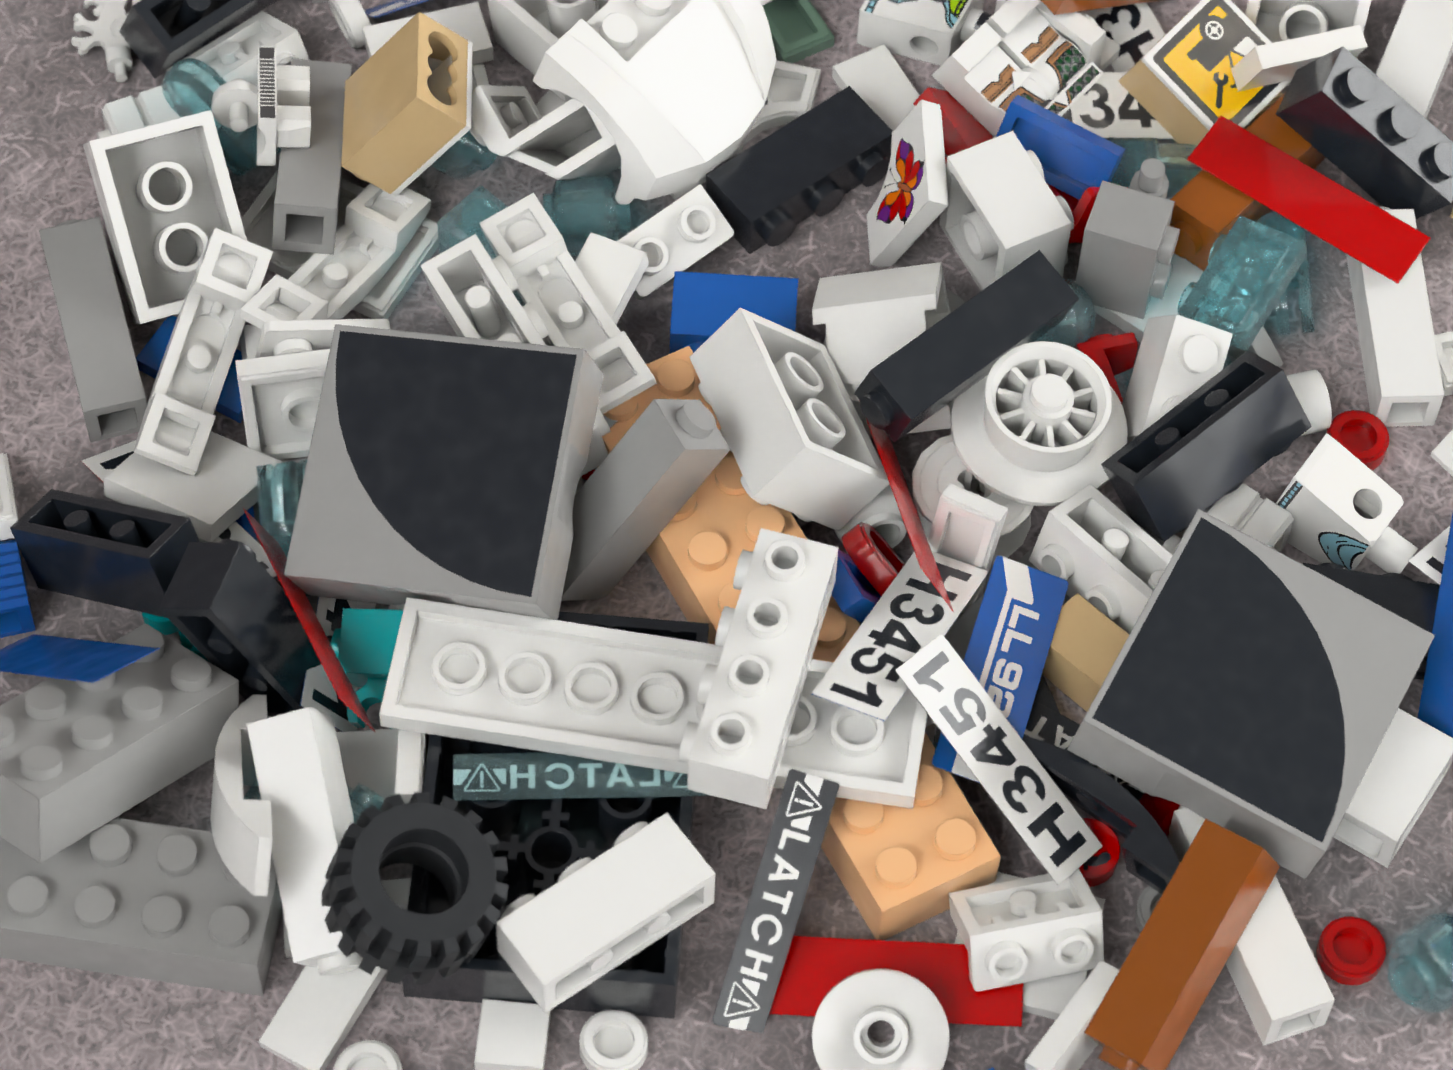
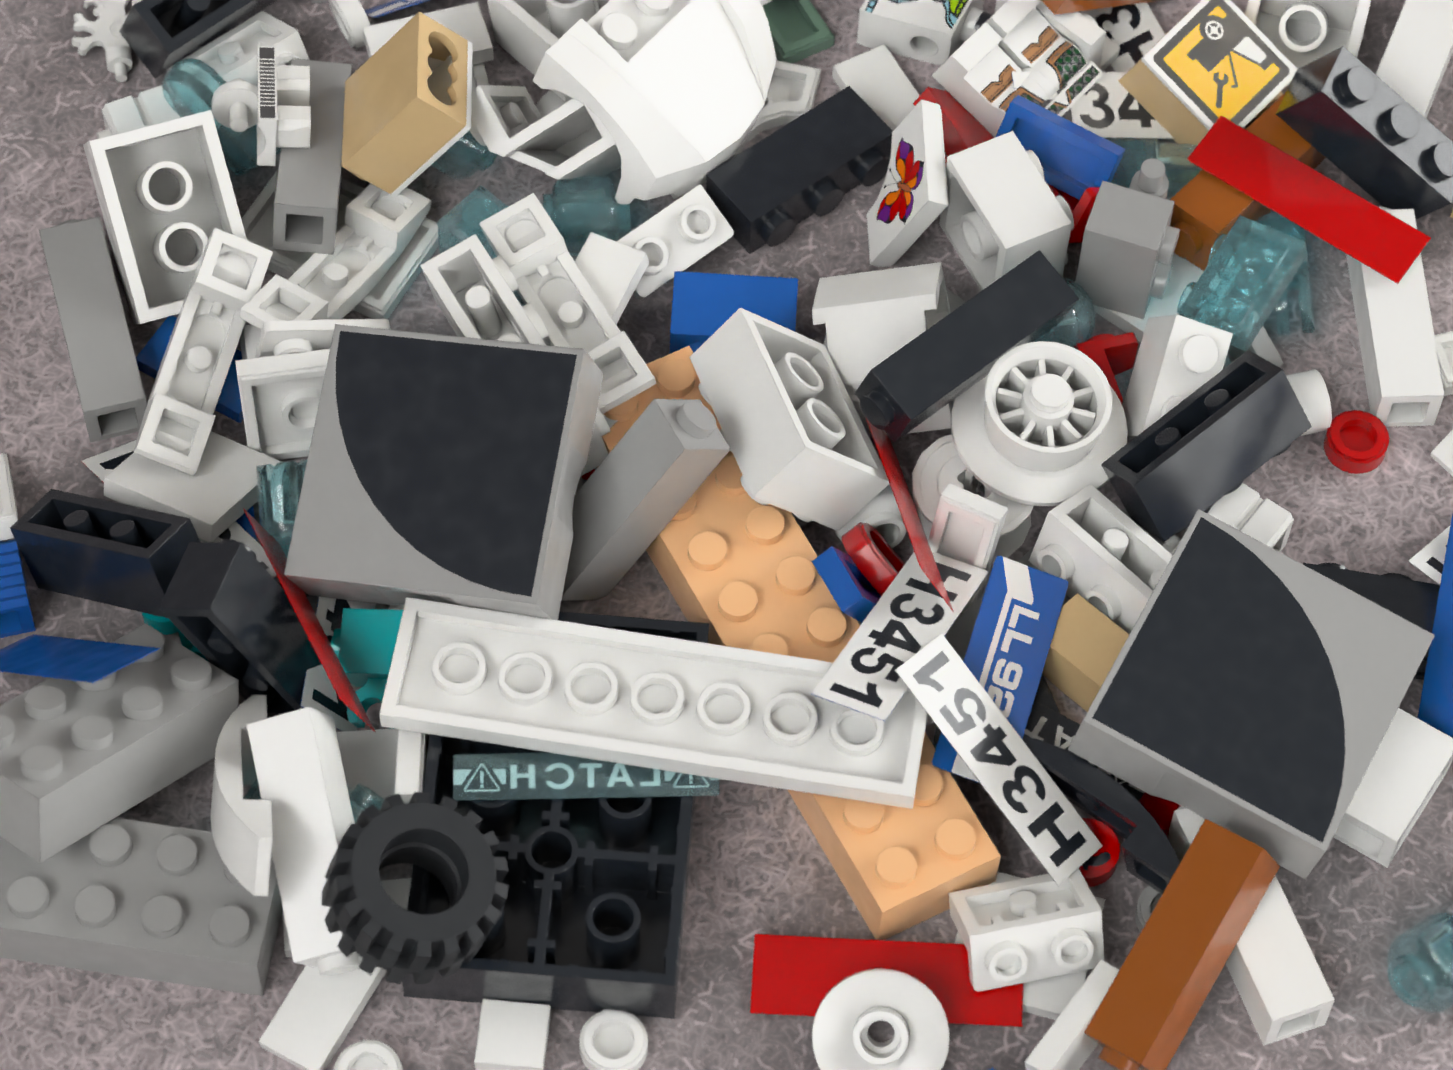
white brick [496,813,716,1013] -> none
white brick [678,528,838,809] -> none
sticker [712,769,839,1033] -> none
white tile [1231,25,1368,91] -> none
white torso [1276,433,1418,574] -> none
red tile [1316,916,1386,985] -> none

